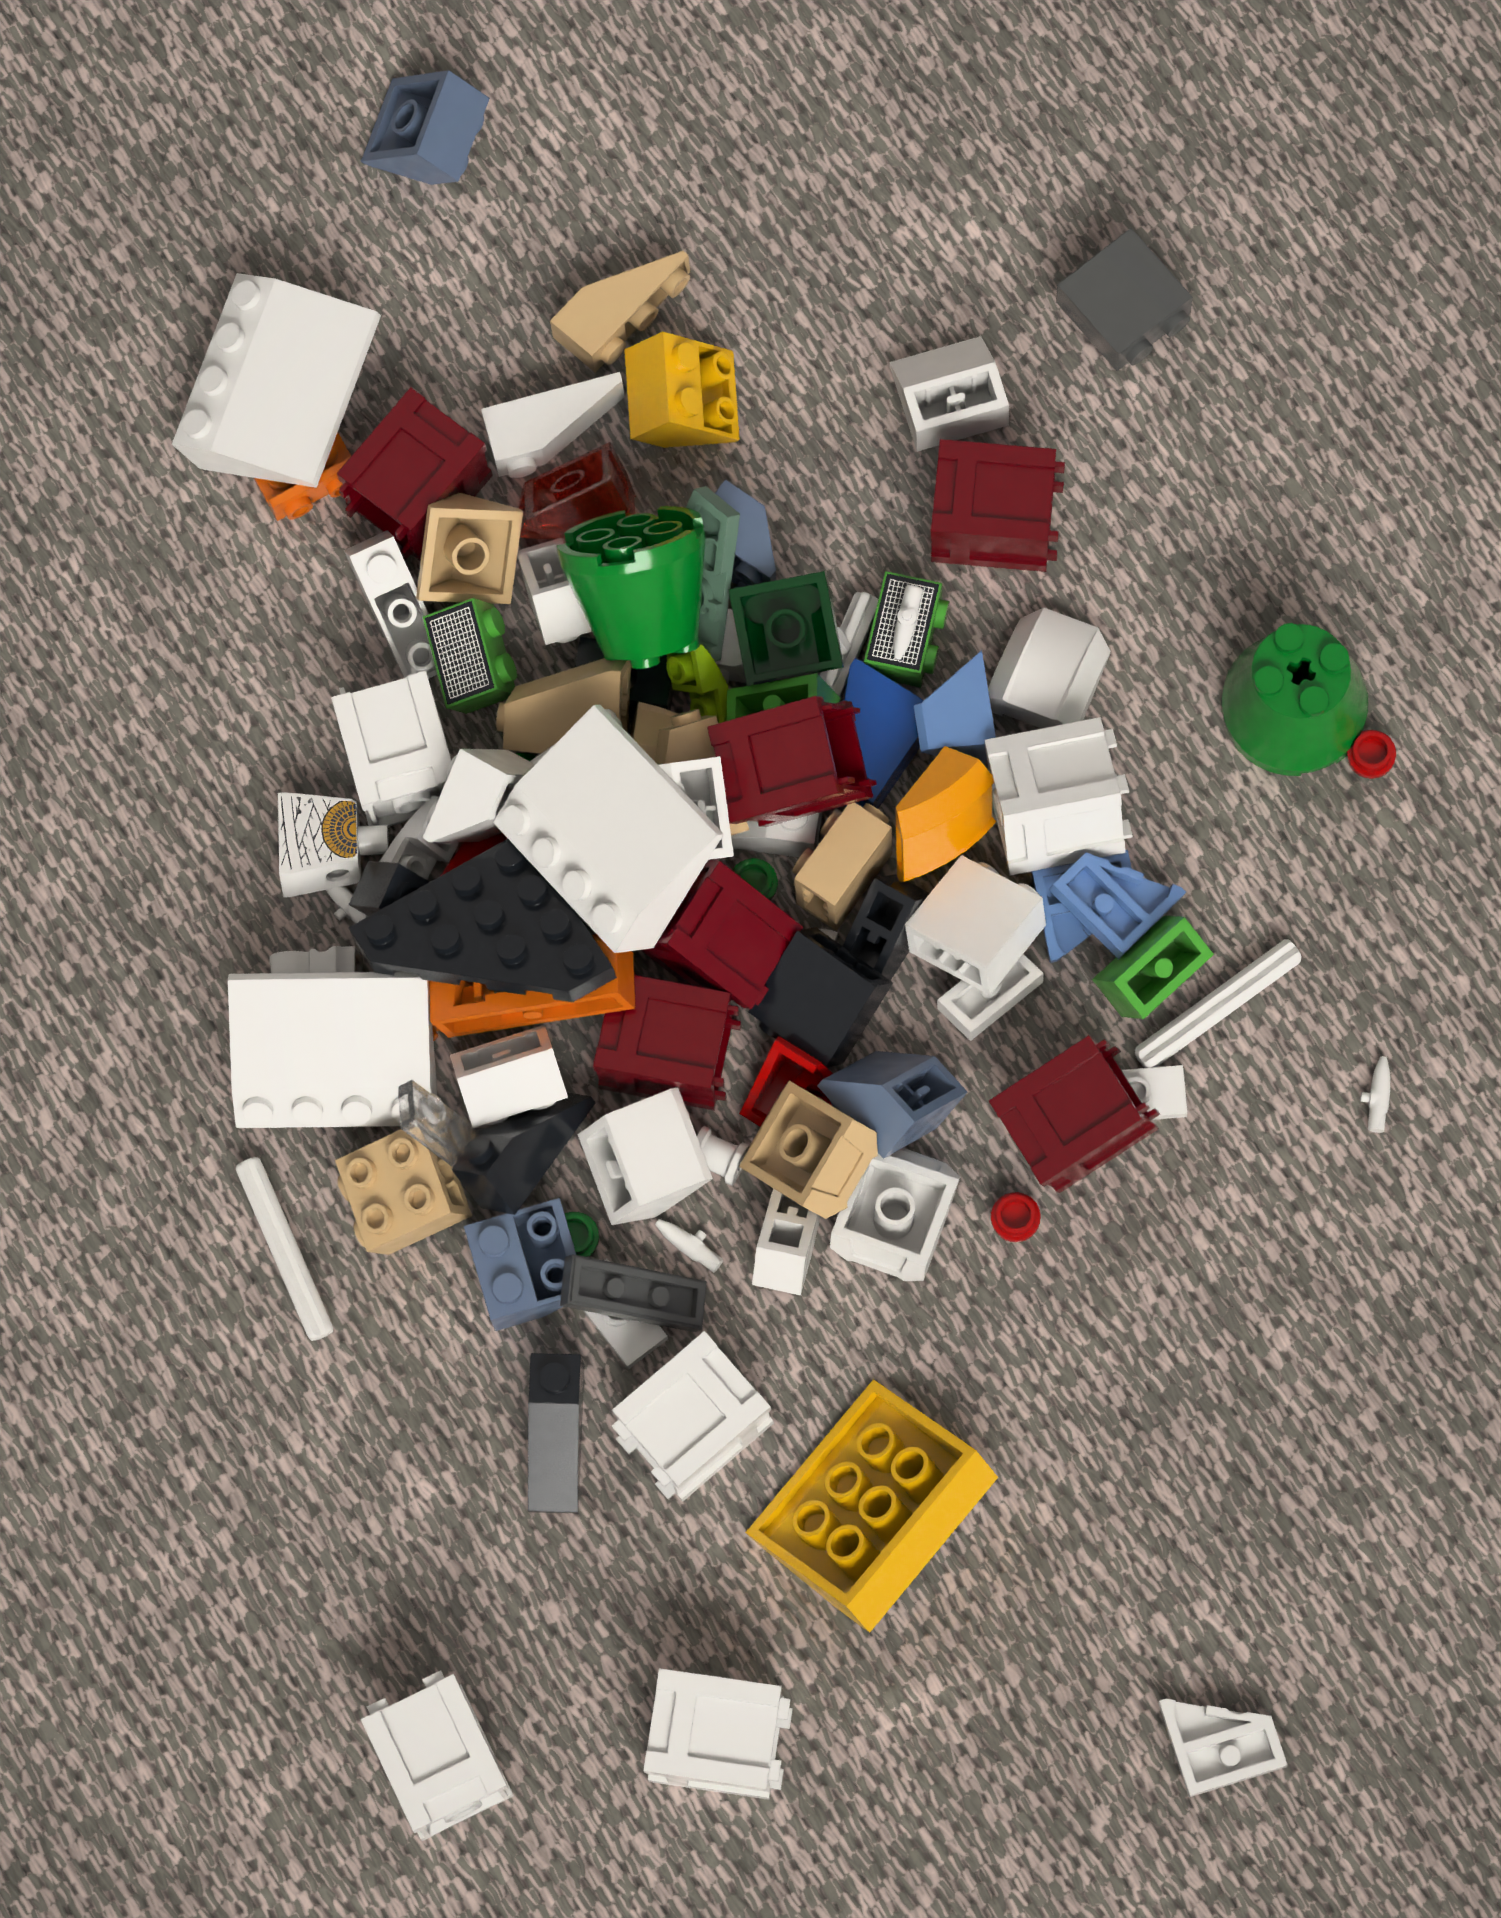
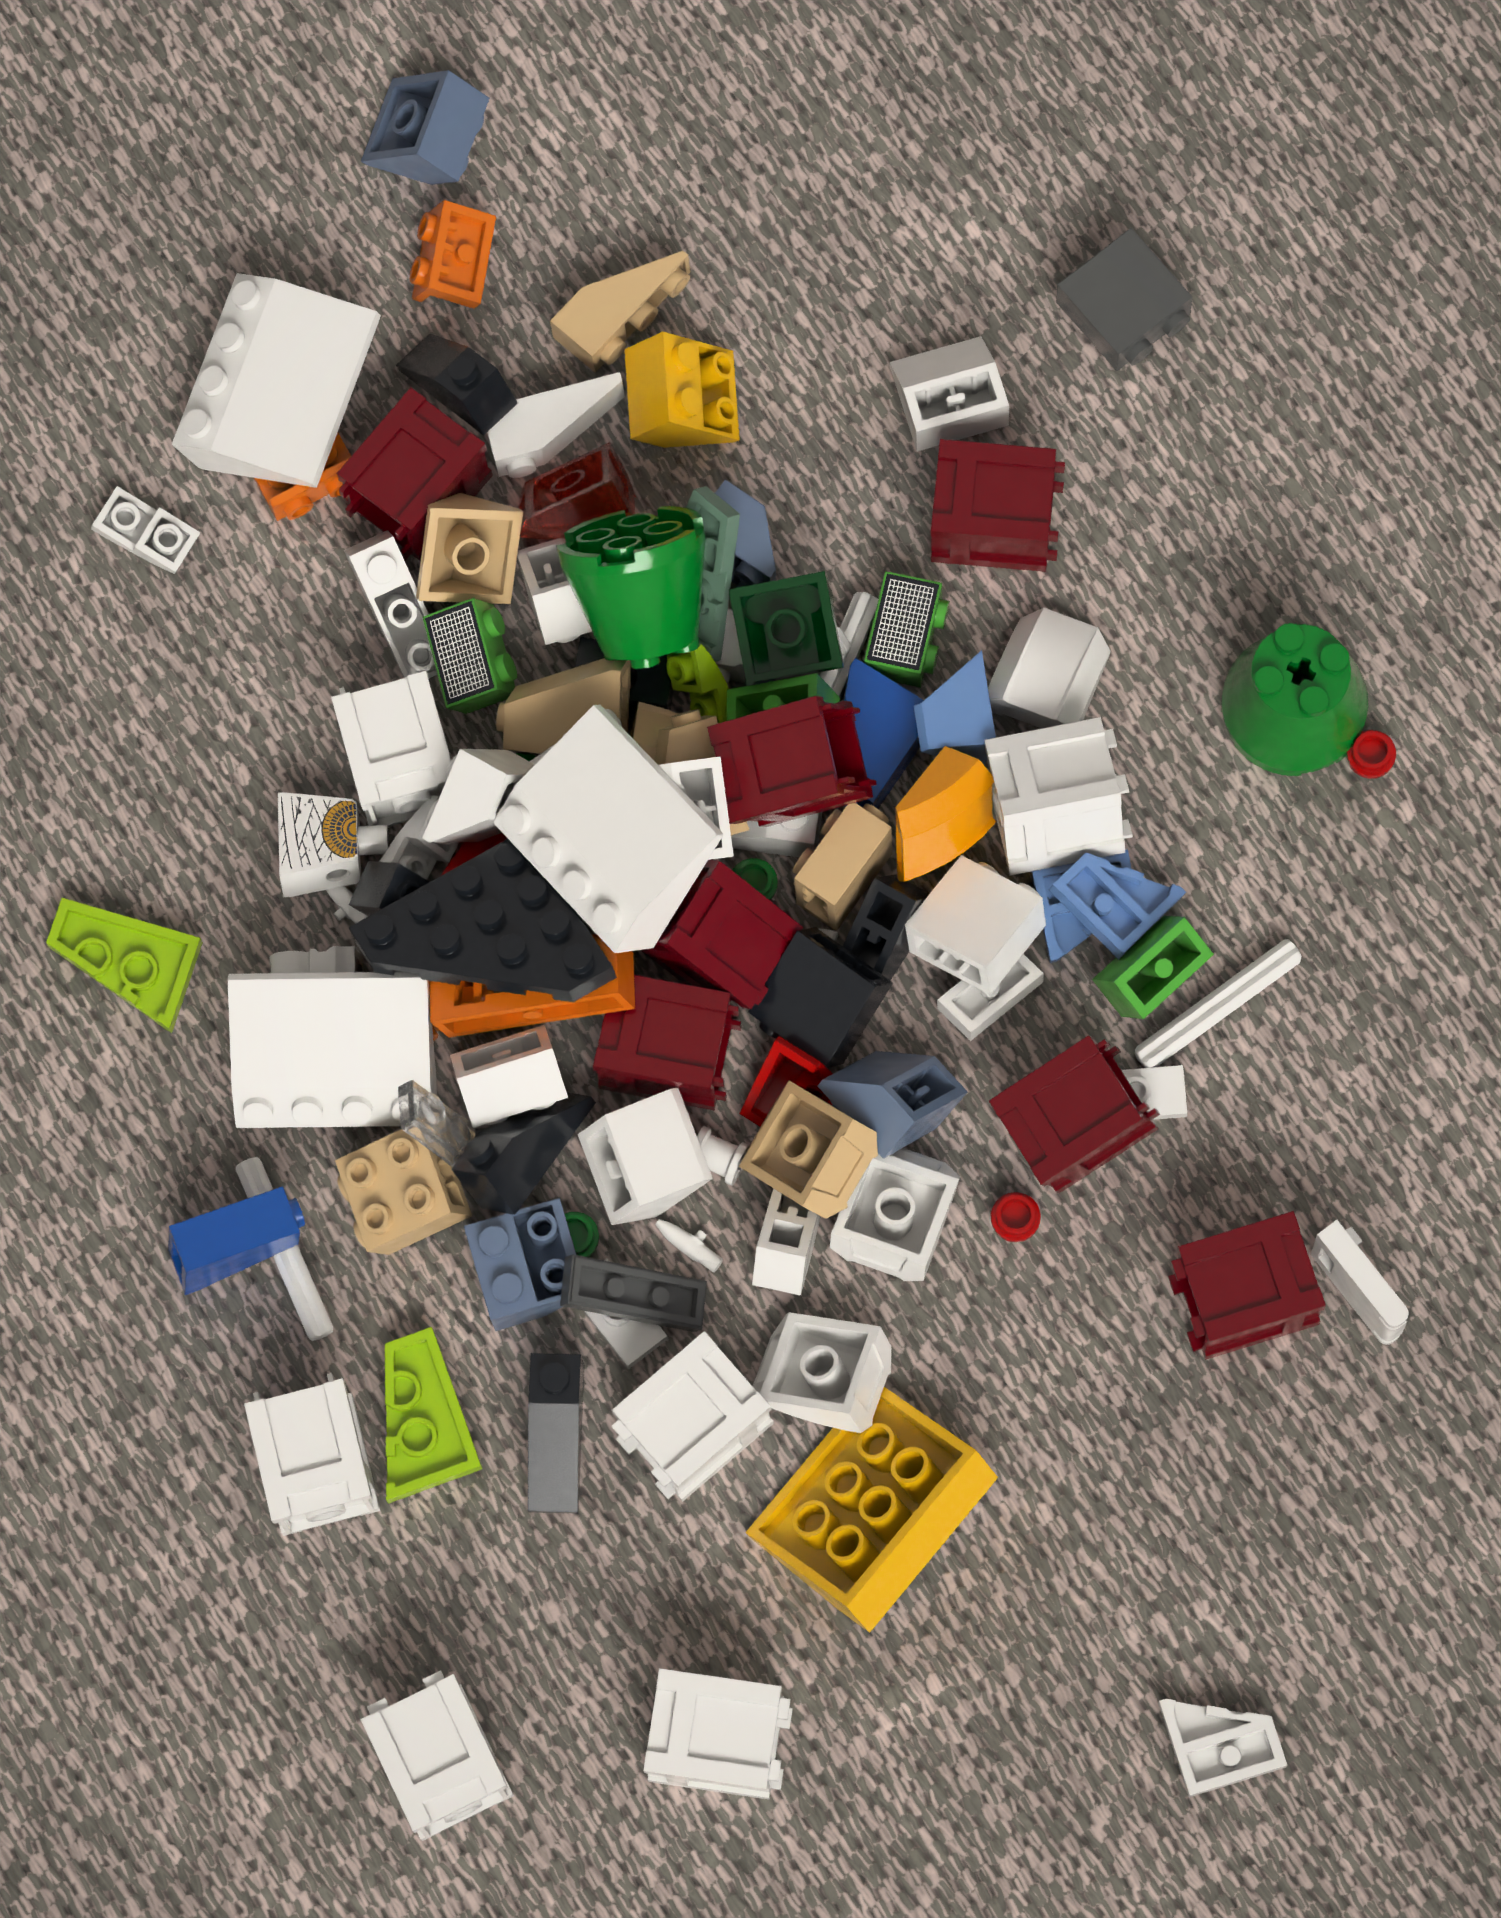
white helmet [893,585,923,660] -> none
white helmet [1360,1056,1390,1133] -> none
none -> lime wing [46,898,203,1033]
none -> white slope [91,486,200,574]
none -> blue slope [168,1186,305,1295]
none -> white container [244,1373,381,1536]
none -> lime wing [385,1327,483,1504]
none -> black slope [396,334,518,435]
none -> orange bracket [409,200,496,309]
none -> white slope [753,1312,892,1433]
none -> dark red container [1168,1211,1326,1360]
none -> white container [1311,1220,1409,1345]

